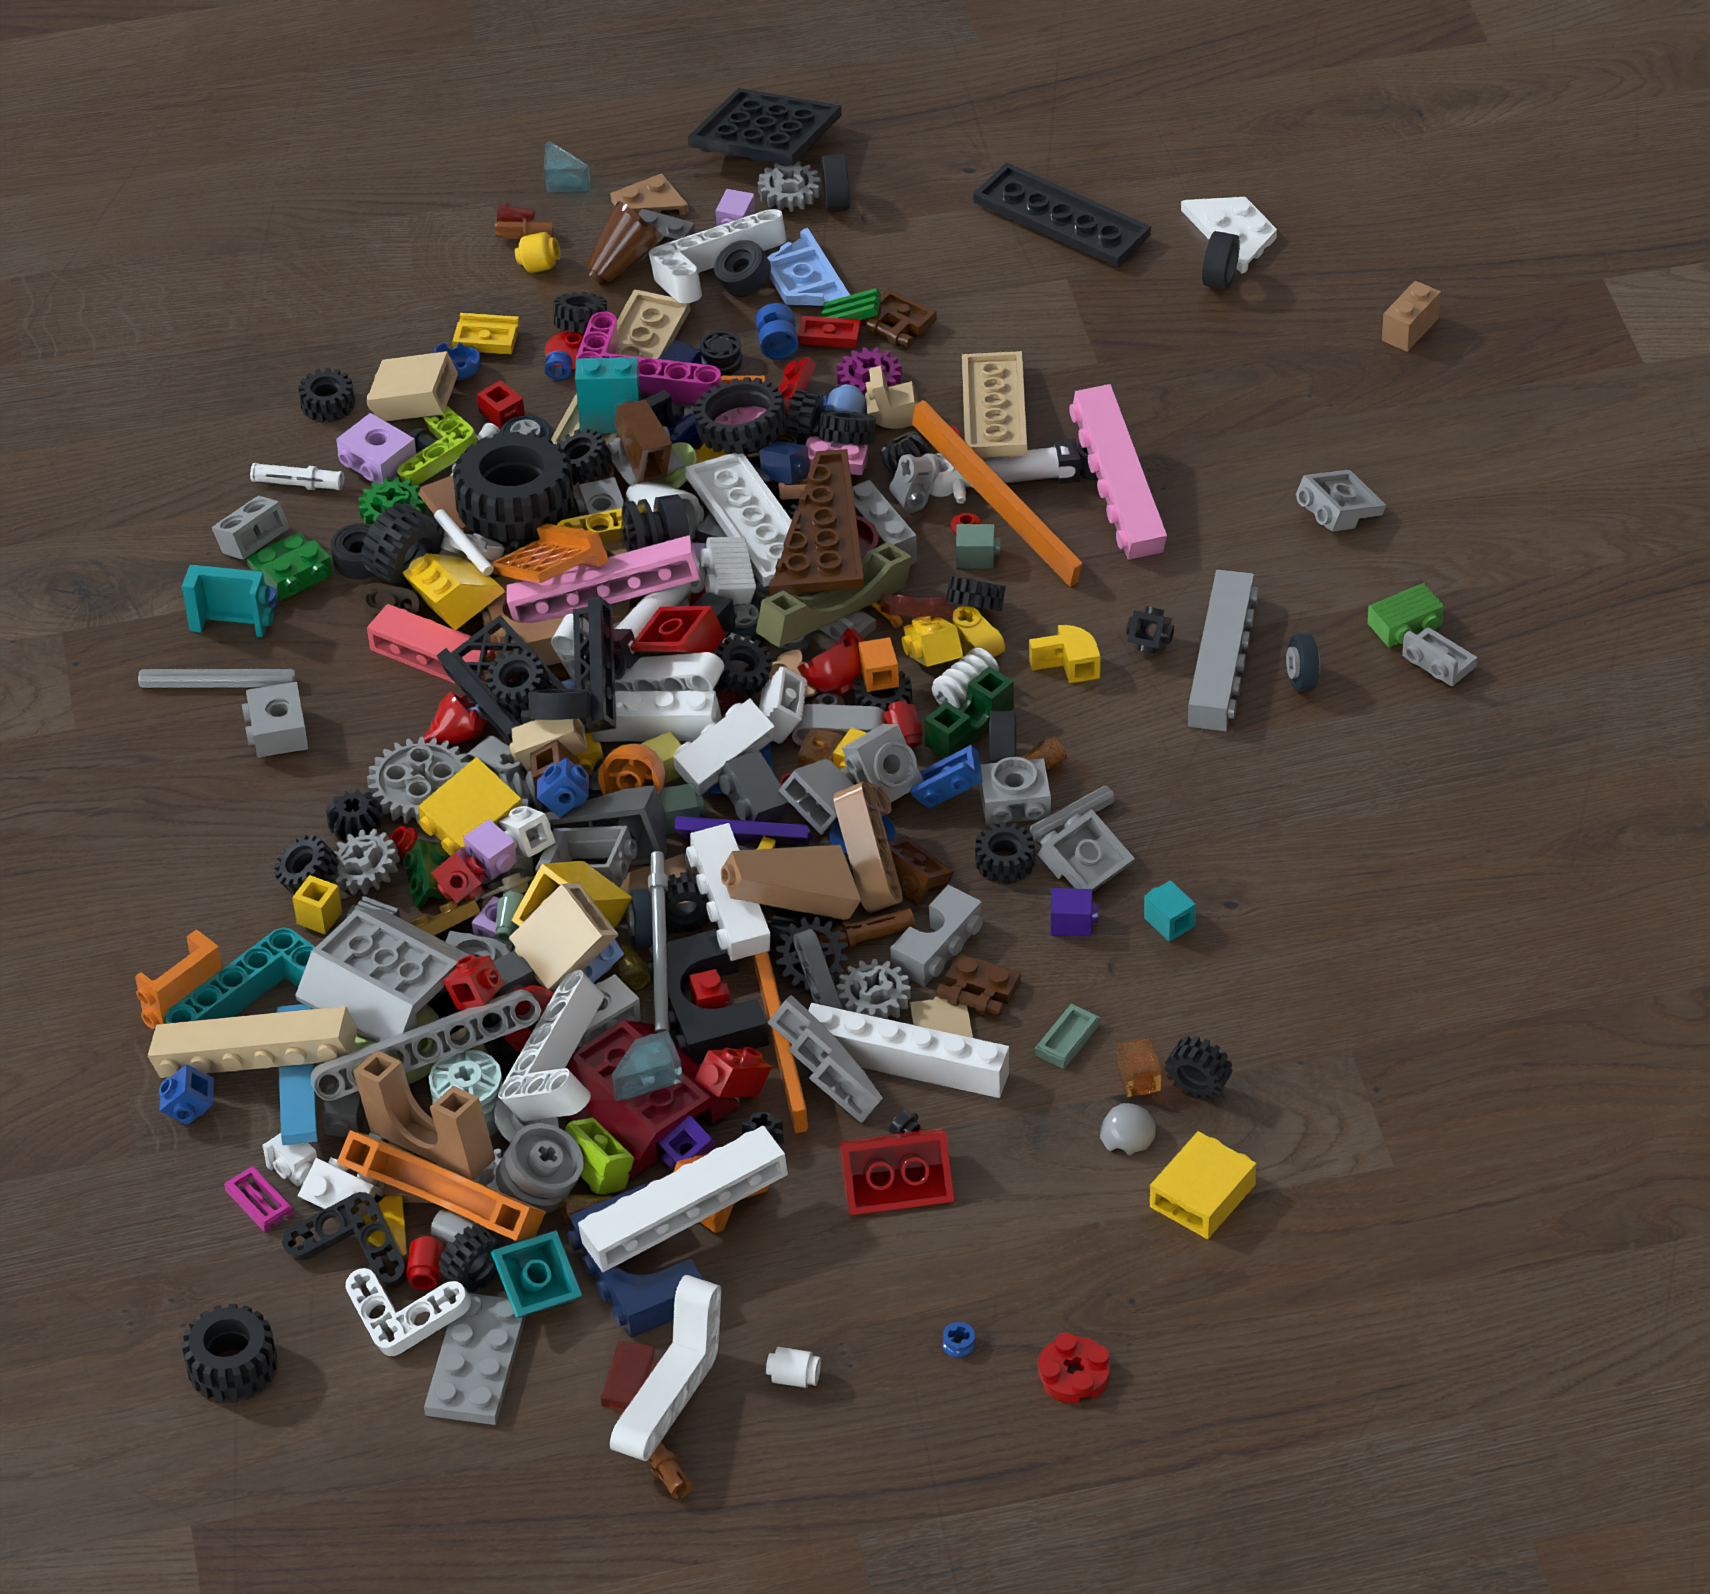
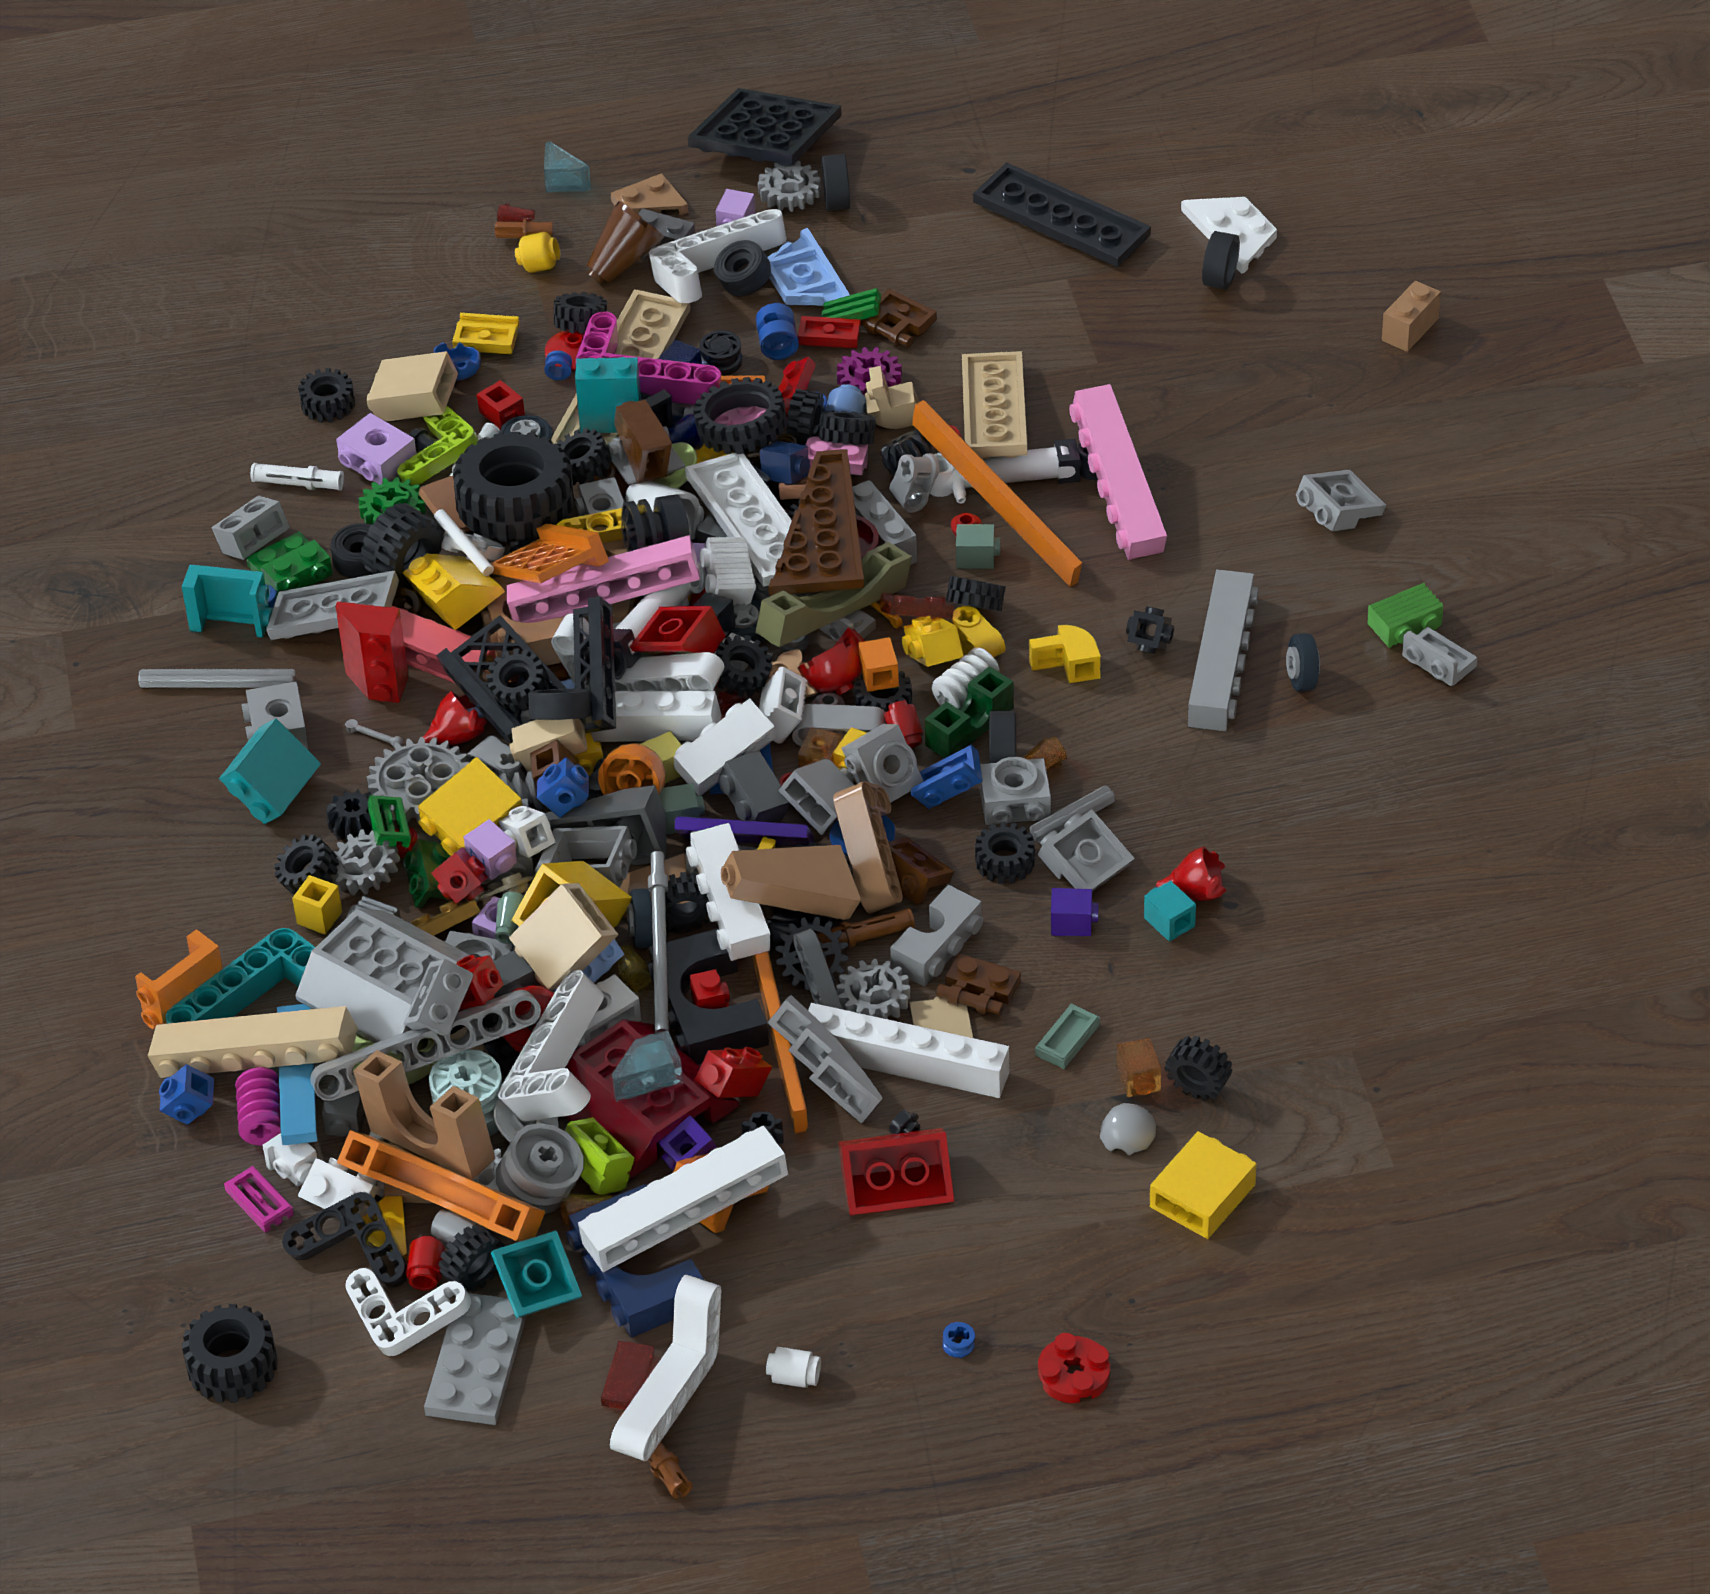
none -> teal brick [219,718,321,824]
none -> dark pink piece [235,1067,281,1146]
none -> light grey plate [266,571,399,640]
none -> red slope [335,601,409,703]
none -> light grey hinge [345,719,404,748]
none -> green tile [367,795,411,847]
none -> light grey bracket [403,959,473,1036]
none -> red hat [1156,846,1227,901]

